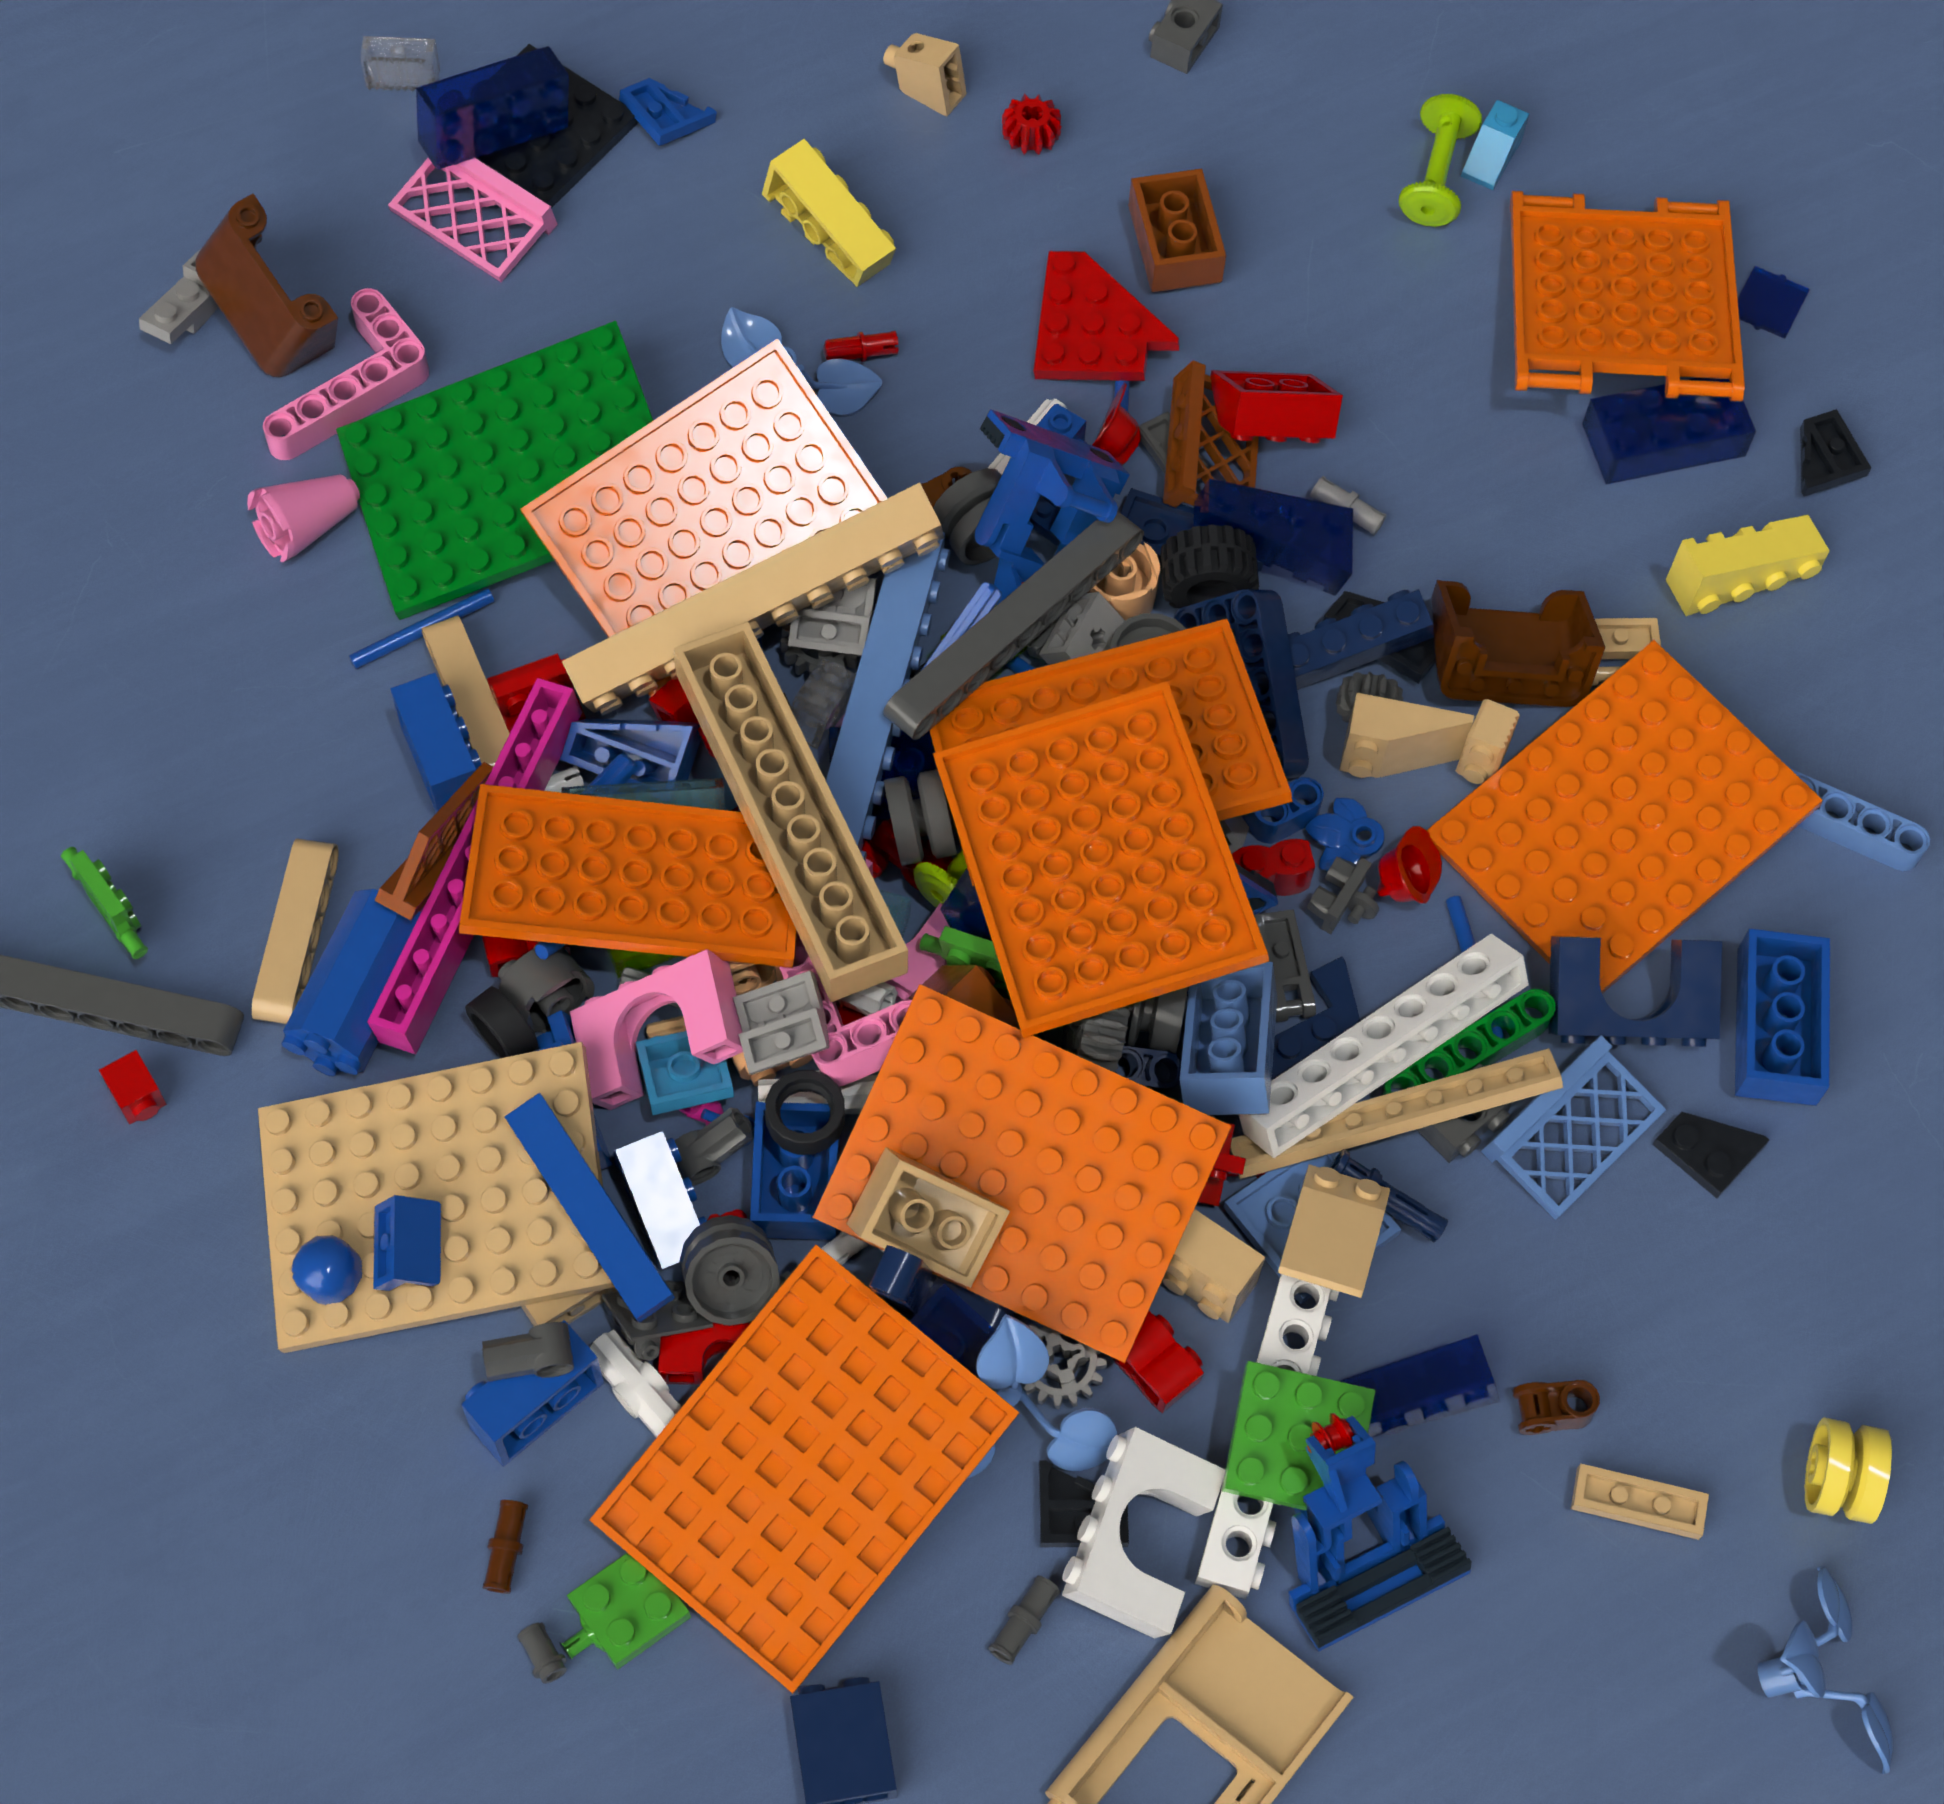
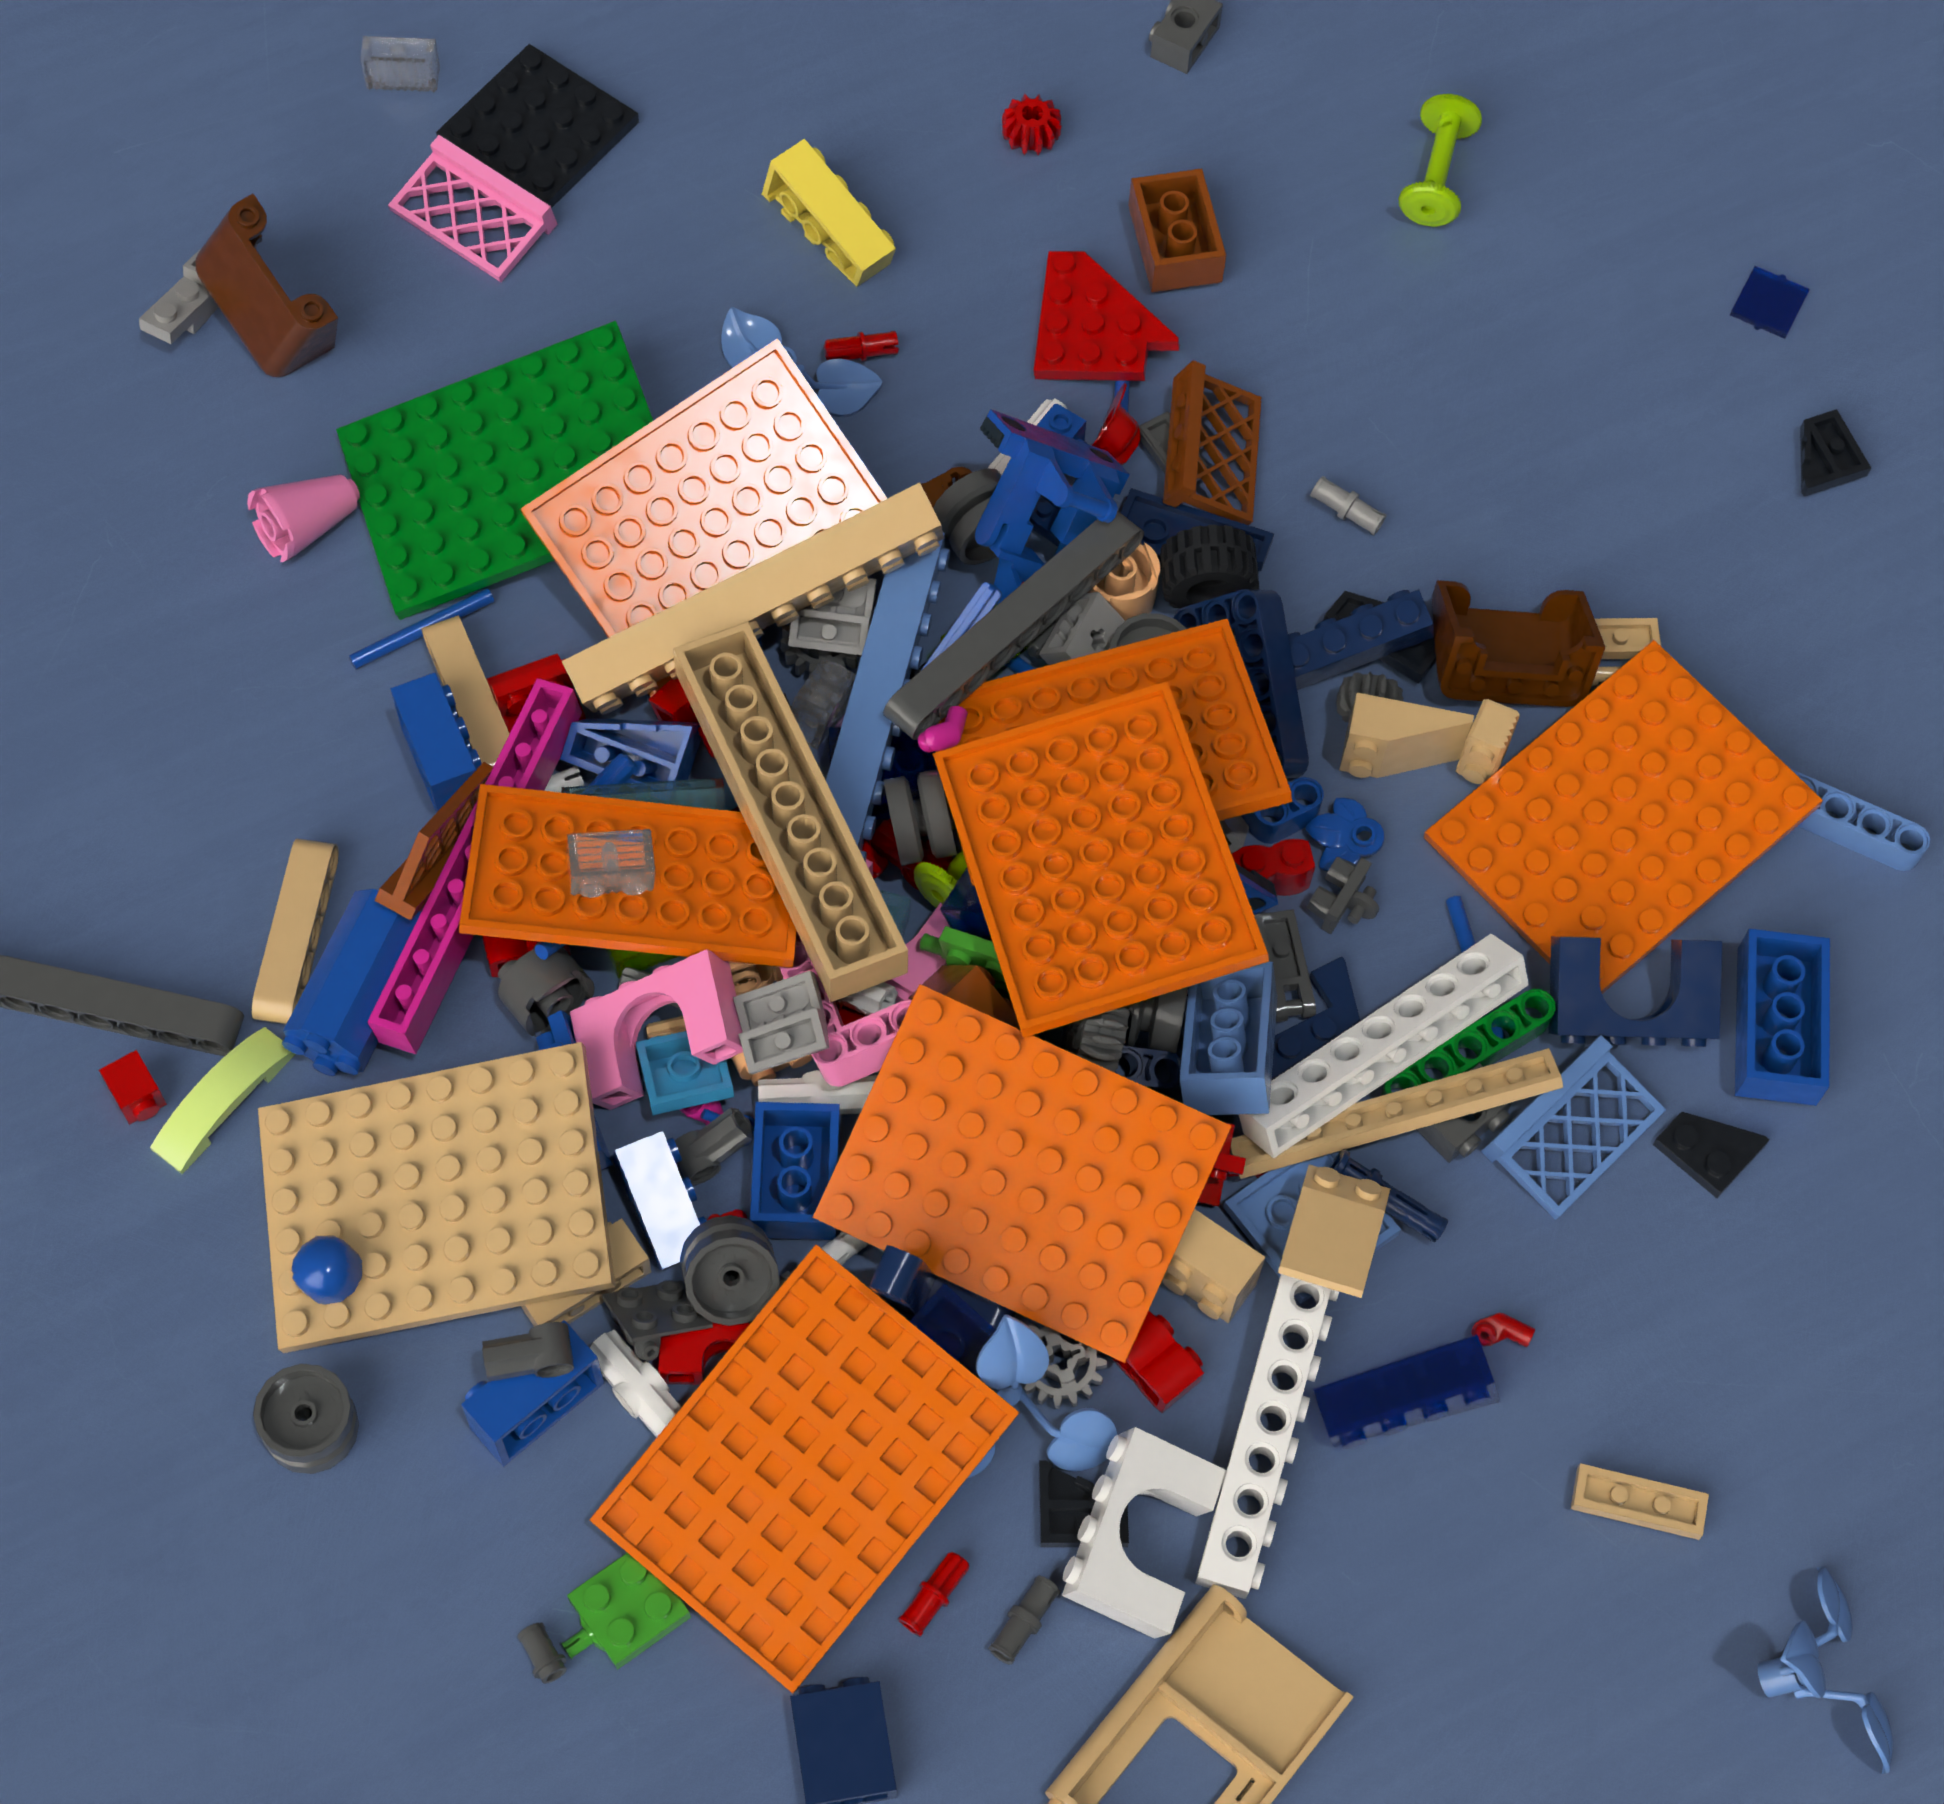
bright green plate [61,847,148,959] -> none
bright pink beam [263,288,429,460] -> none
blue panel [373,1195,441,1291] -> none
clear blue brick [416,46,569,170] -> none
black tyre [465,986,539,1058] -> none
reddish brown pin [482,1500,528,1594] -> none
blue tile [504,1093,676,1323] -> none
blue wing [619,78,717,146] -> none
black tyre [765,1070,845,1155] -> none
tan slope [847,1147,1010,1288] -> none
tan torso [883,33,967,117] -> none
clear blue wedge [1193,479,1353,596] -> none
red slope [1210,370,1343,443] -> none
bright green plate [1222,1361,1375,1511] -> none
blue container [1288,1413,1472,1652] -> none
red piece [1376,826,1442,904] -> none
dark azure slope [1461,100,1530,190] -> none
orange plate [1510,191,1745,402] -> none
reddish brown piece [1512,1380,1600,1435] -> none
clear blue brick [1582,378,1756,485] -> none
light yellow wedge [1666,515,1830,617] -> none
light yellow wheel [1804,1417,1892,1524] -> none
none -> yellowish green slope [150,1027,295,1174]
none -> dark grey wheel [253,1364,359,1474]
none -> clear brick [567,829,655,898]
none -> red axle [898,1552,970,1637]
none -> dark pink arm [918,706,968,753]
none -> red arm [1472,1312,1536,1348]

